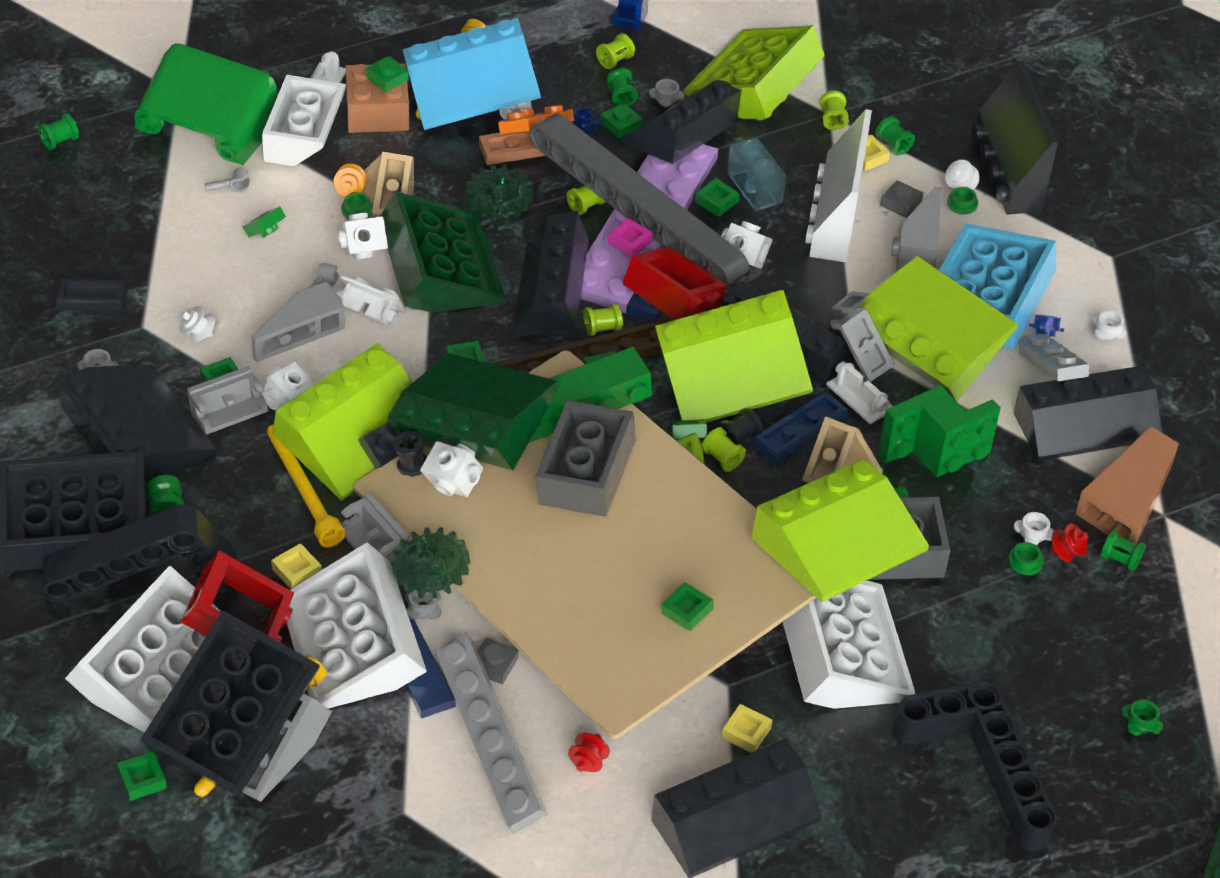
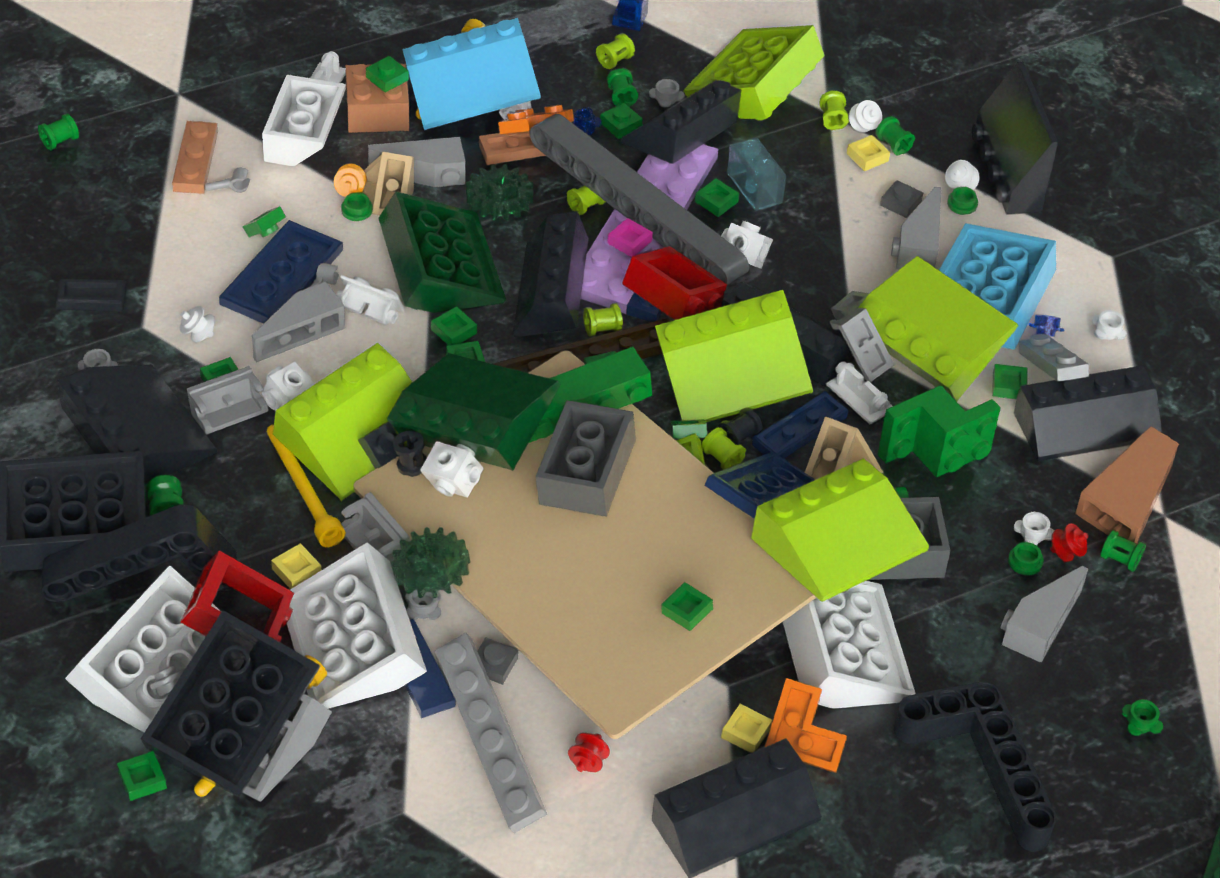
green windscreen [134,43,277,166] -> none
white brick [337,213,388,260] -> none
white slope [805,109,872,263] -> none
none -> light grey plate [150,665,184,697]
none -> nougat plate [172,121,218,194]
none -> dark blue tile [219,220,343,324]
none -> light grey slope [368,137,466,187]
none -> green plate [431,306,477,346]
none -> dark blue tile [704,452,815,519]
none -> orange plate [765,678,847,773]
none -> white wheel [849,100,882,133]
none -> green plate [992,364,1028,399]
none -> light grey slope [1001,566,1088,662]

